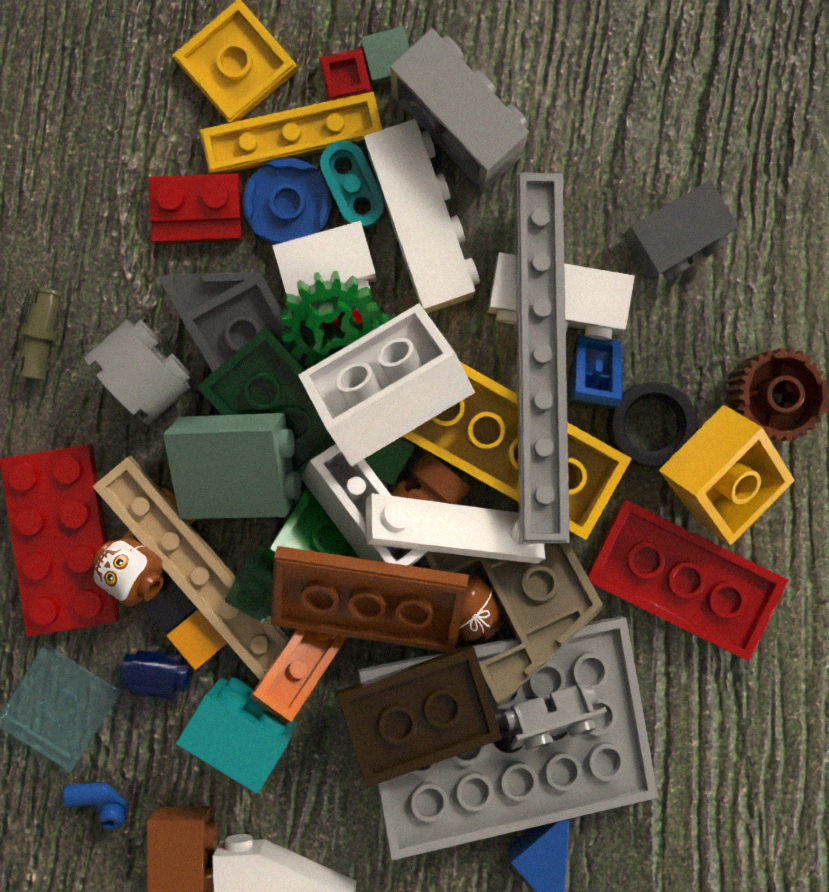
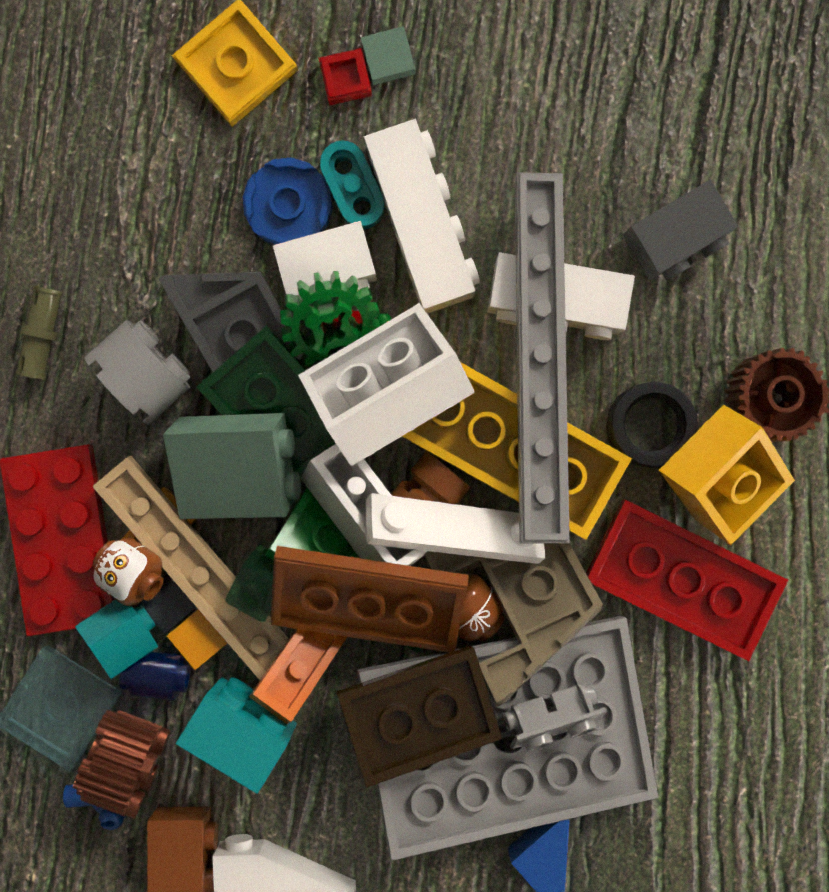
red plate [149,173,243,245] -> none
yellow tile [200,91,382,174] -> none
green tile [364,438,415,485] -> none
light grey brick [390,28,529,193] -> none
blue slope [567,334,622,410] -> none
none -> copper brick [72,709,171,819]
none -> teal brick [75,600,158,679]

